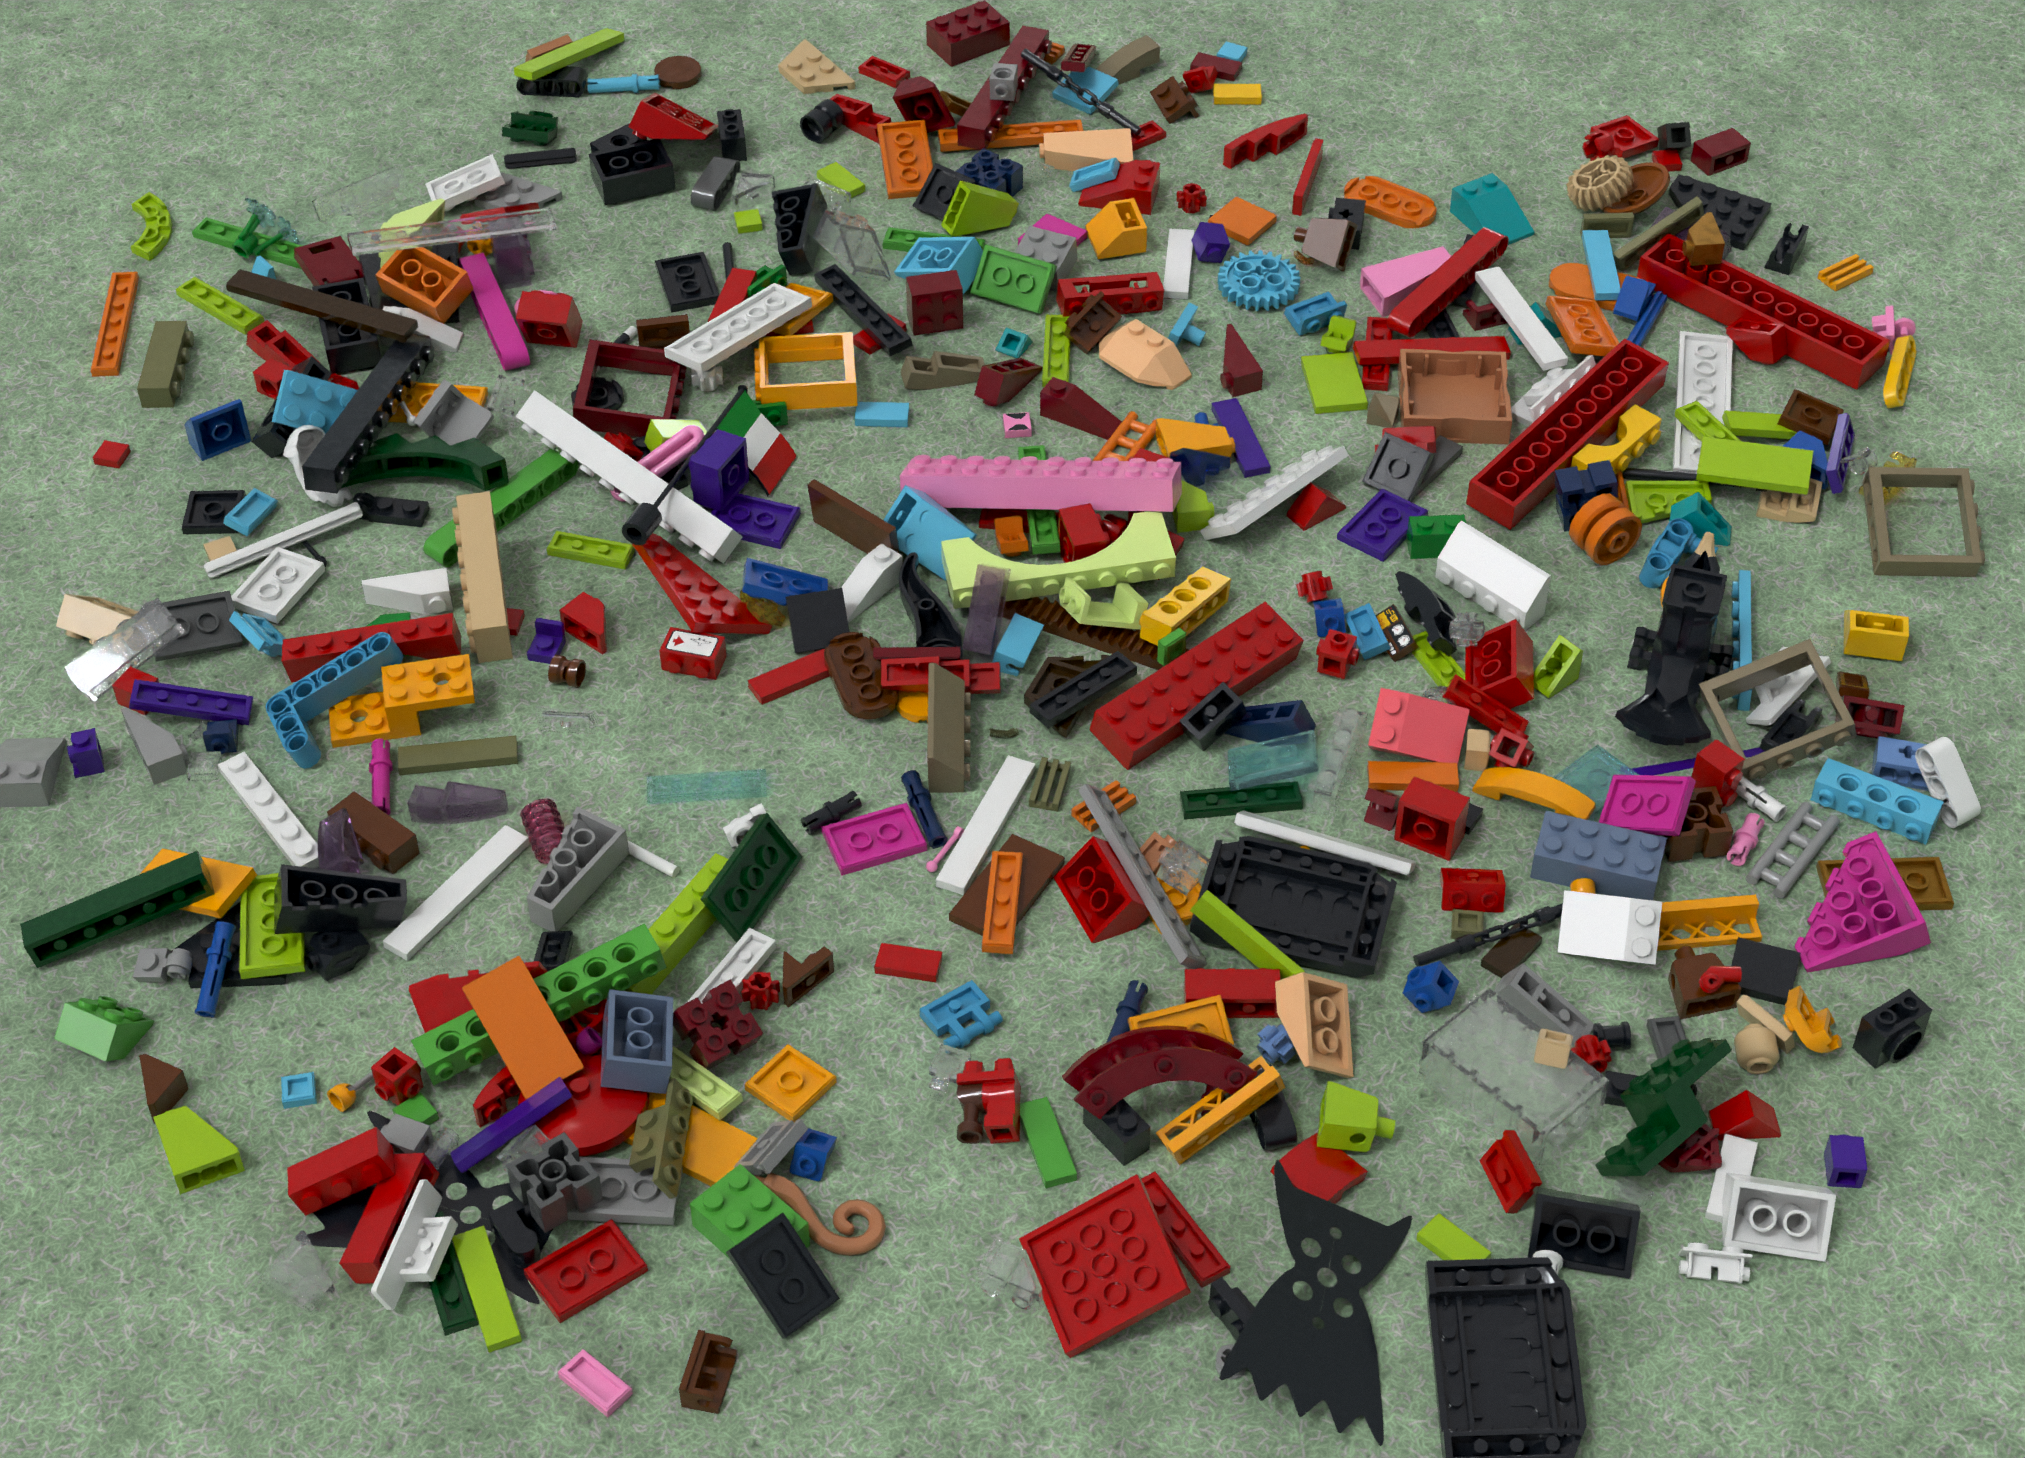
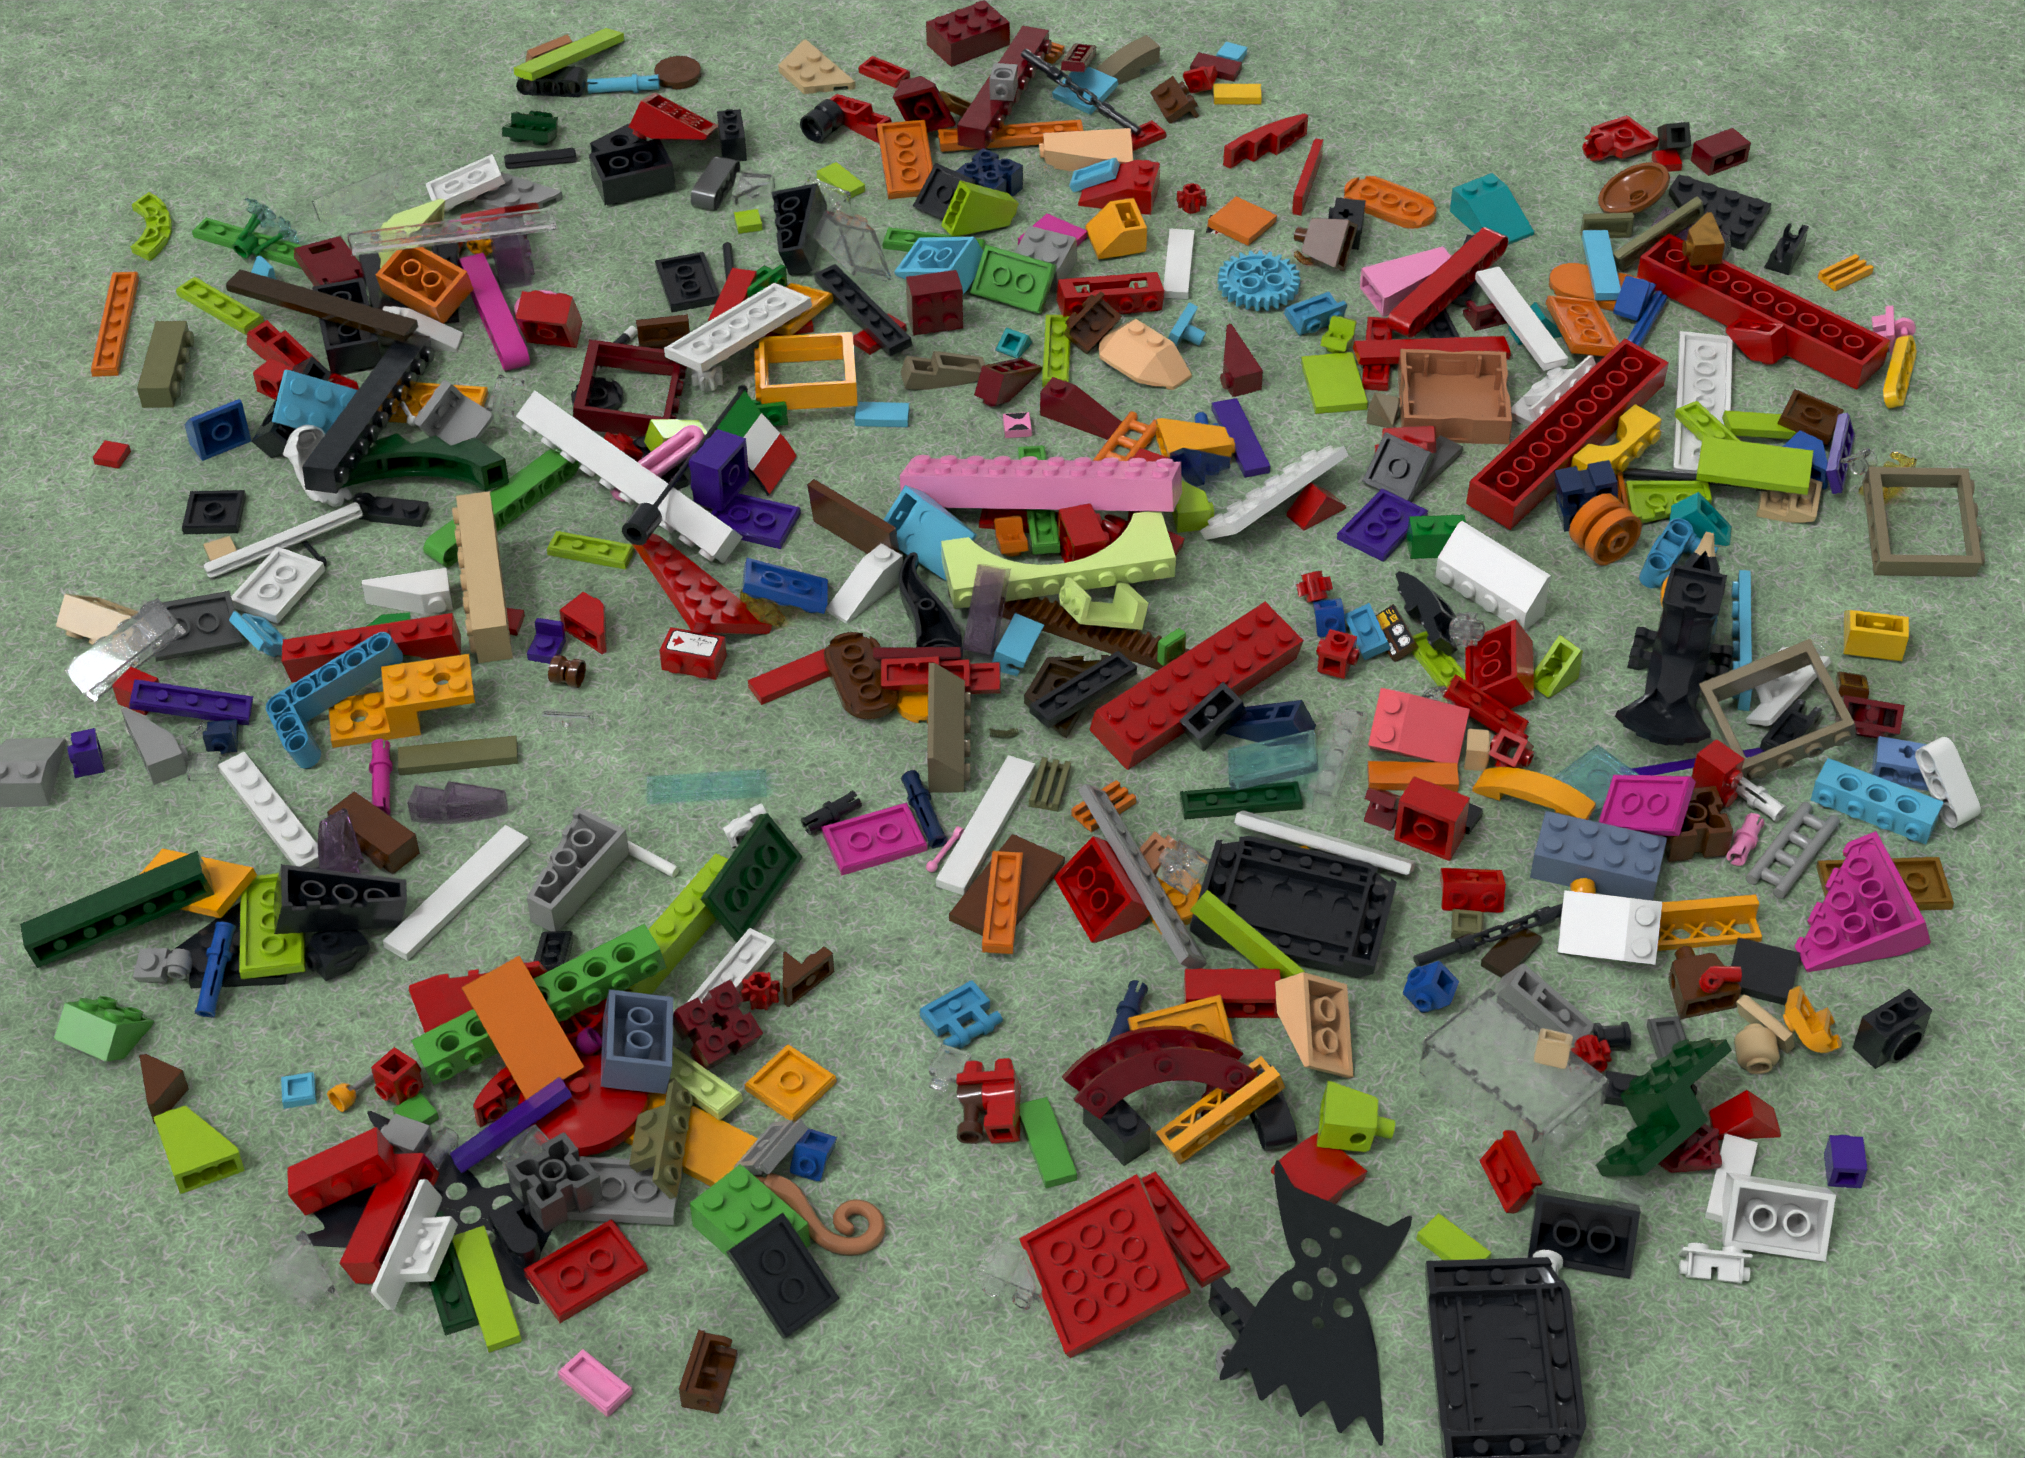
medium azure tile [223,488,278,536] -> none
clear pink piece [520,798,565,864] -> none
black tile [785,588,850,653] -> none
red tile [874,943,943,983] -> none
yellow brick [1139,566,1231,646] -> none
dark purple brick [1191,222,1230,263] -> none
medium blue gear [1257,1024,1296,1064] -> none
tan gear [1566,155,1634,212] -> none

